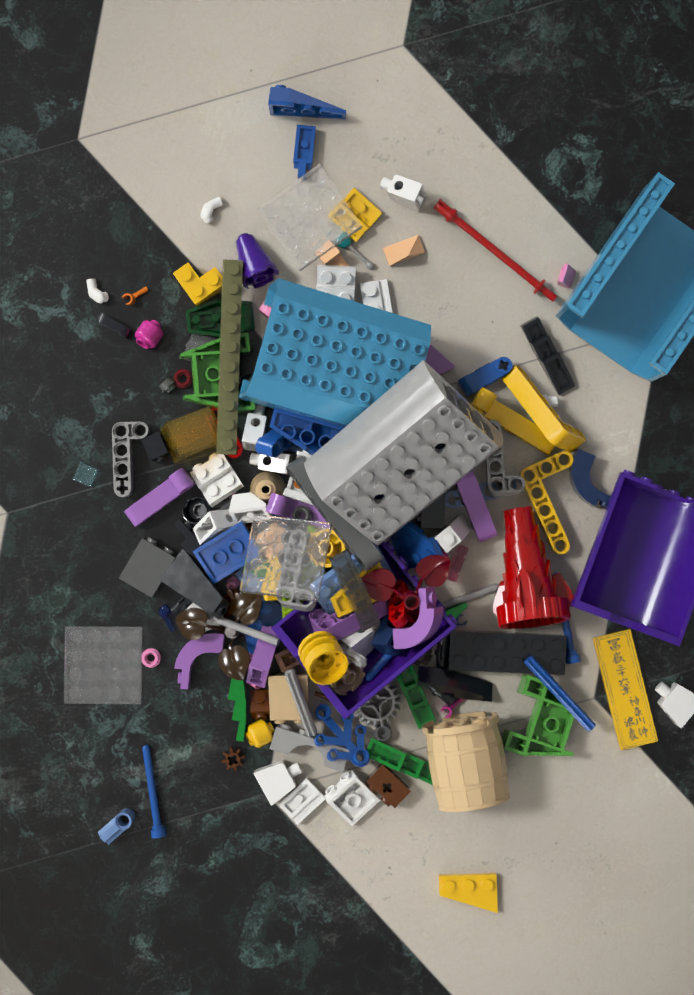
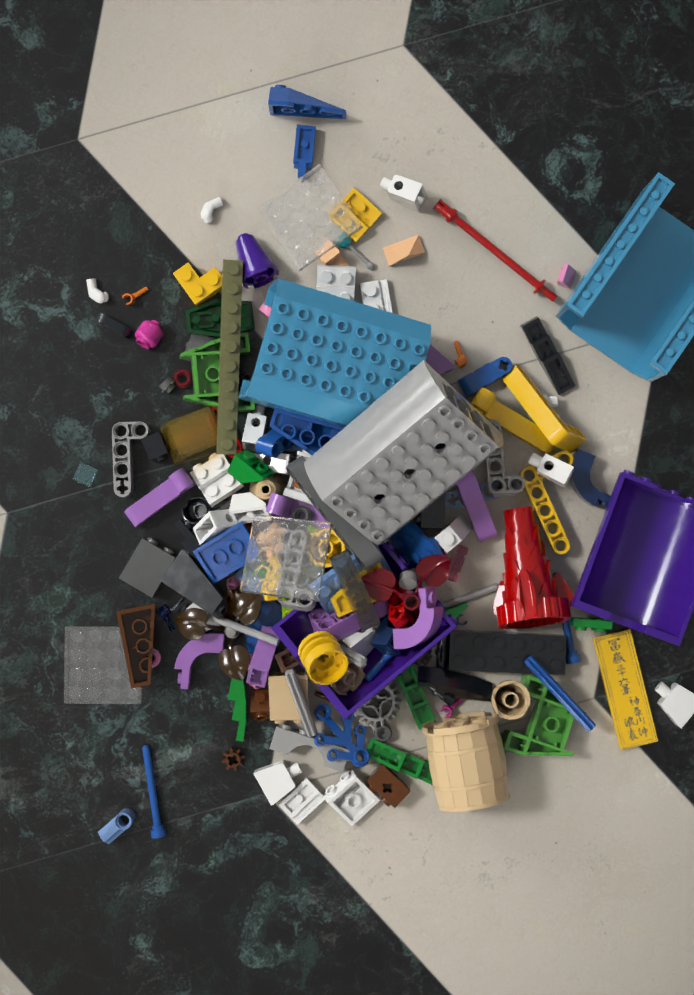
yellow head [245,719,275,748] -> none
yellow wing [438,873,498,913] -> none
none -> reddish brown wedge [116,603,155,689]
none -> green slope [227,449,275,483]
none -> light grey piece [399,571,417,590]
none -> orange hand [454,340,467,369]
none -> tan cone [491,680,530,720]
none -> white torso [528,453,574,488]
none -> green plate [570,617,613,633]

